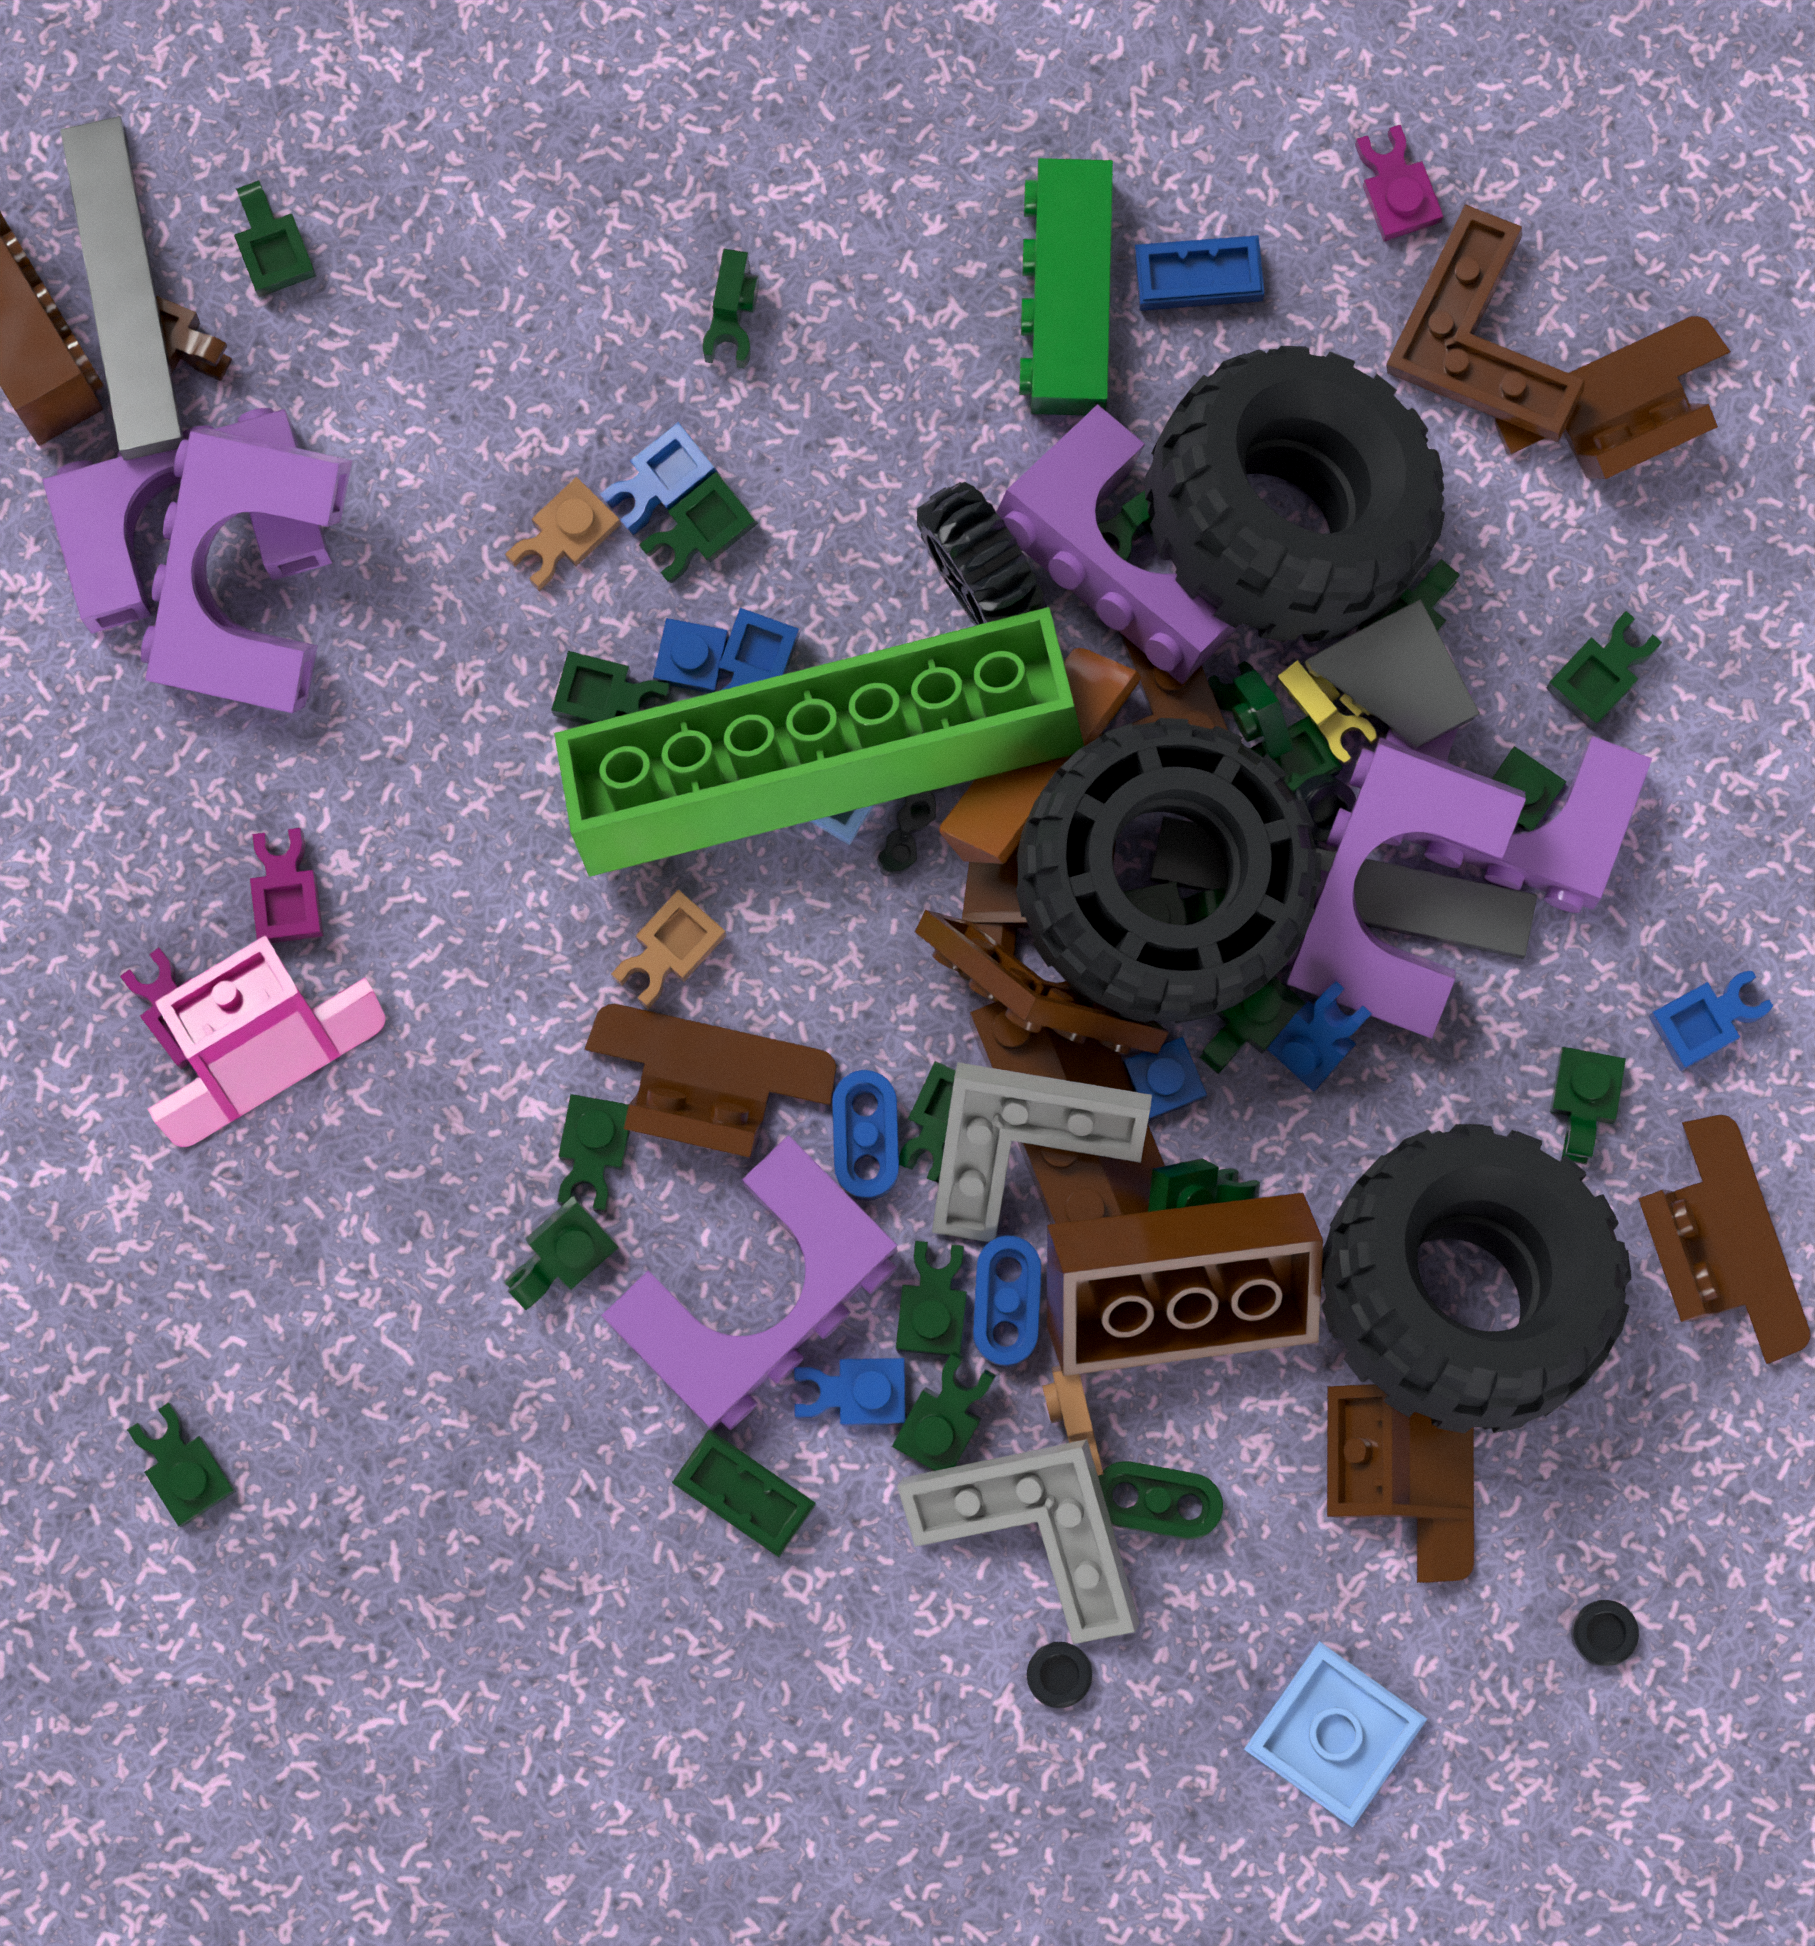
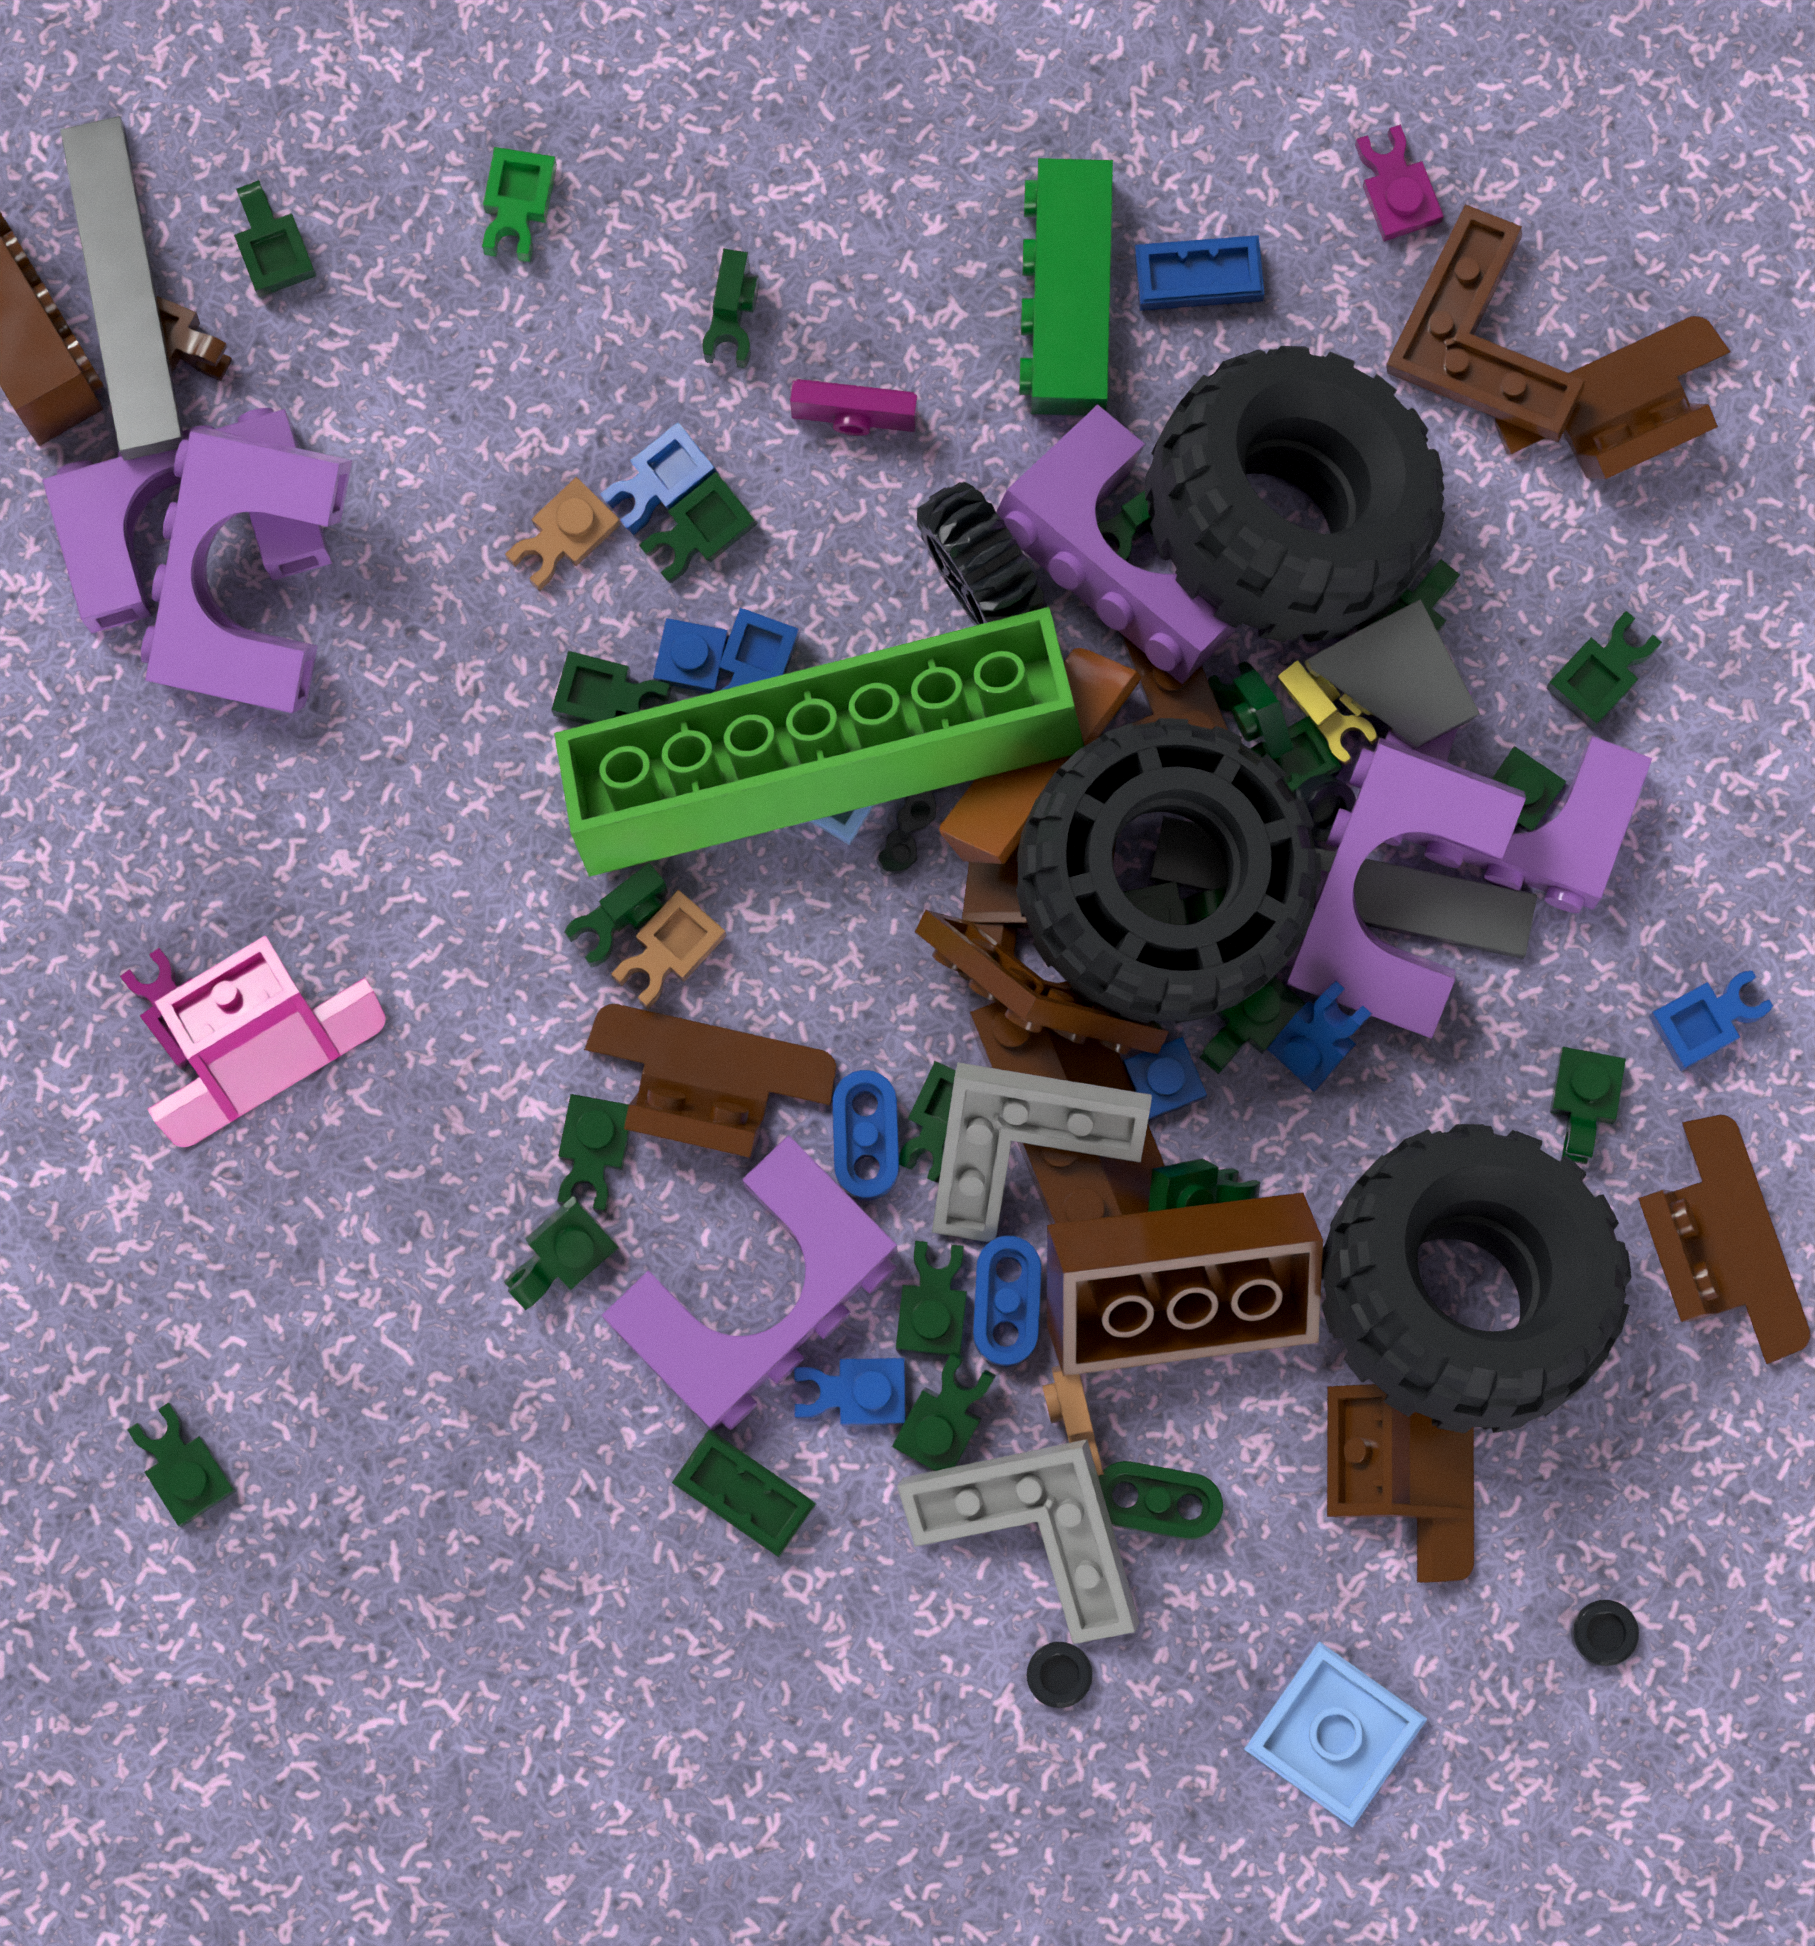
magenta plate [250,828,324,944] -> none
none -> green plate [482,147,557,262]
none -> dark green plate [564,862,668,968]
none -> magenta plate [790,379,918,436]

